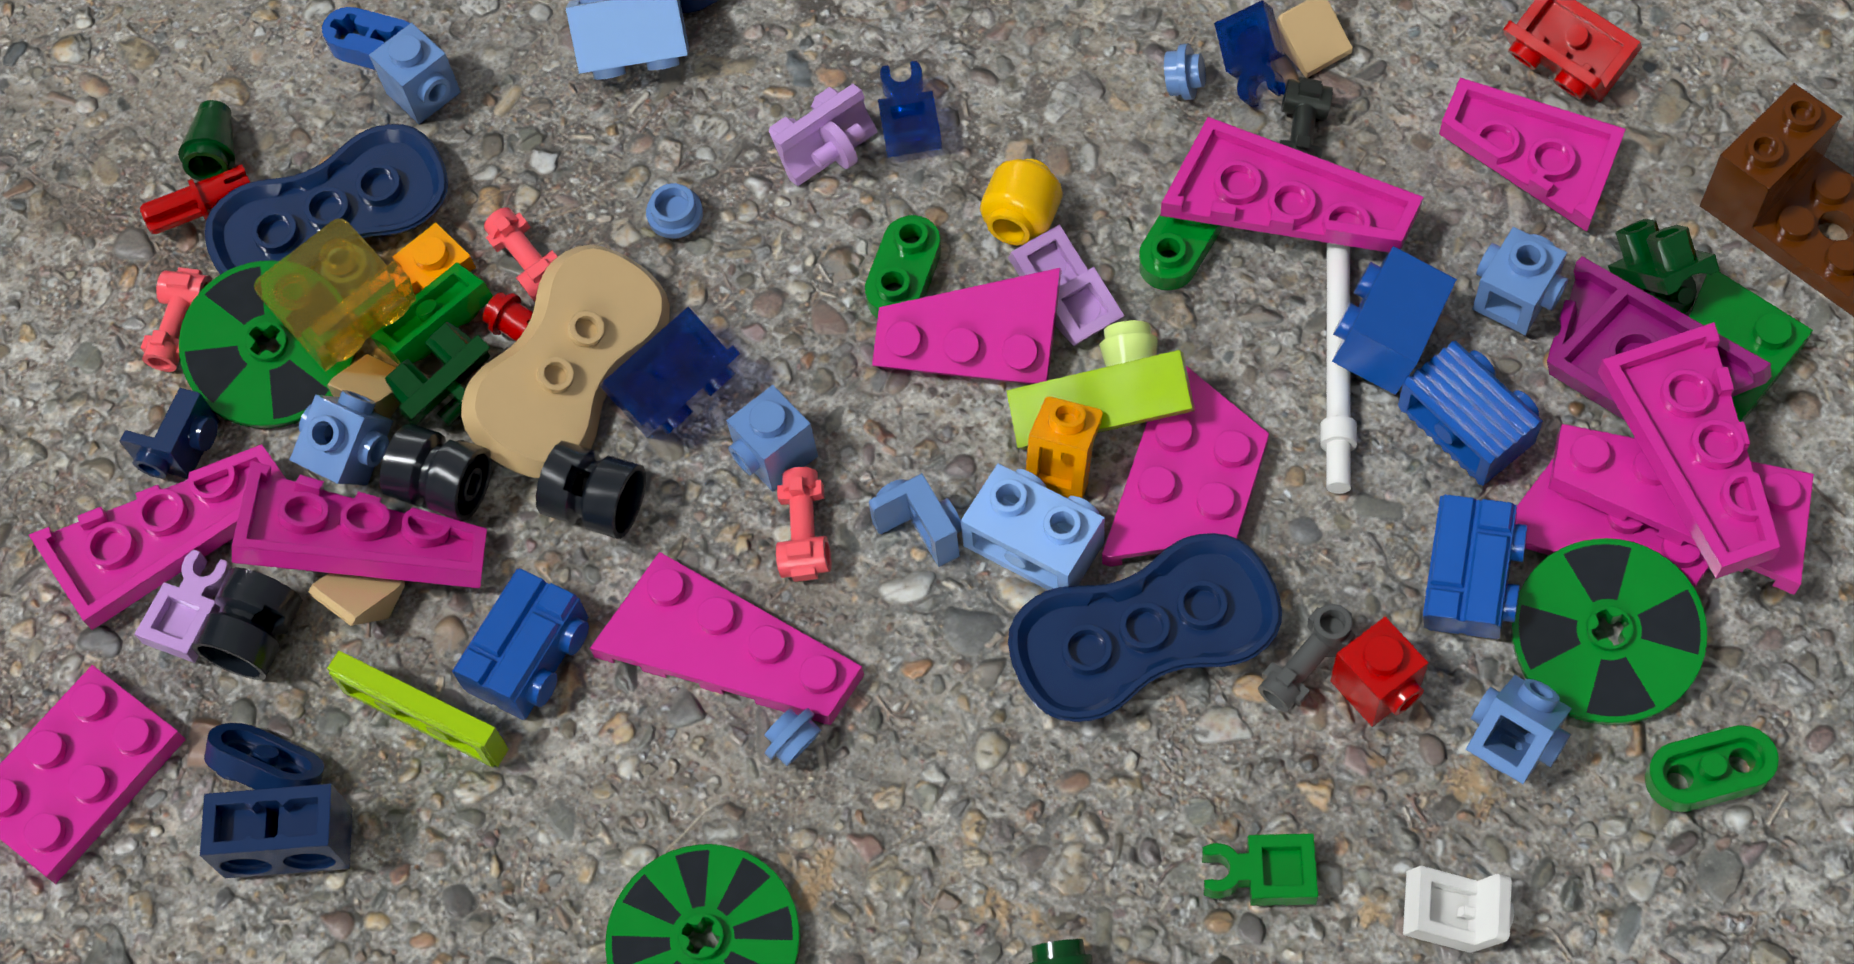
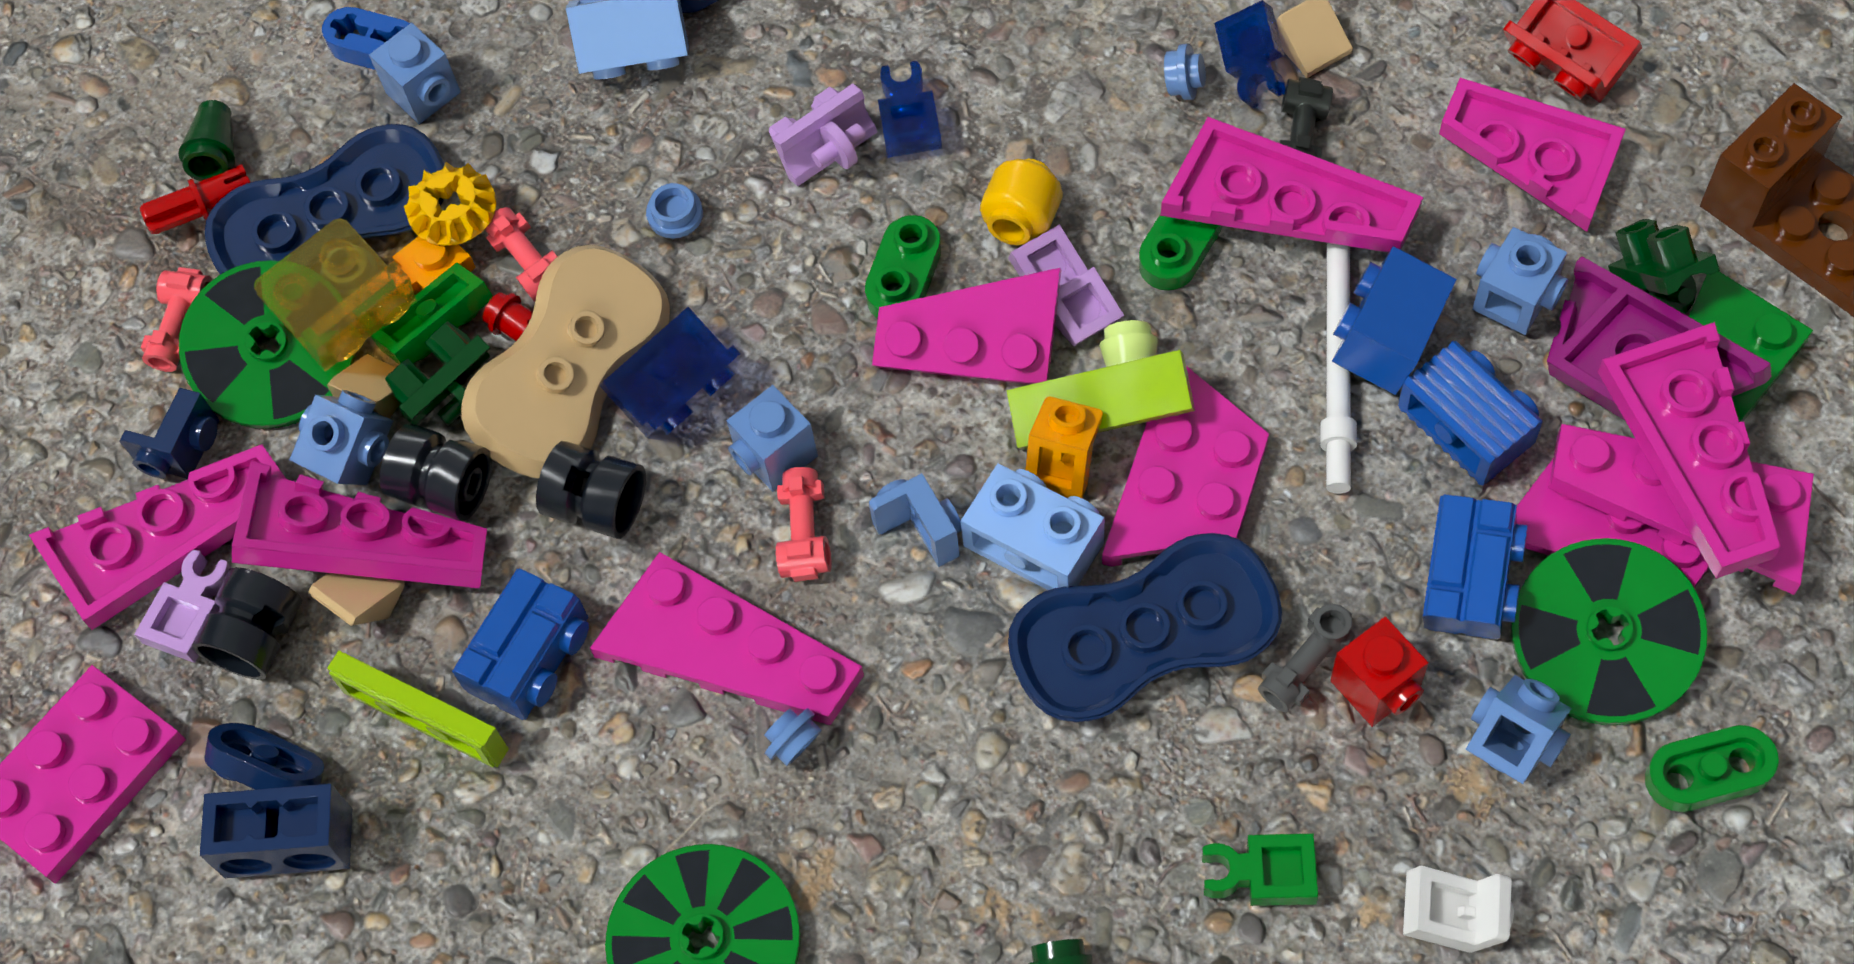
none -> yellow gear [404,162,496,246]

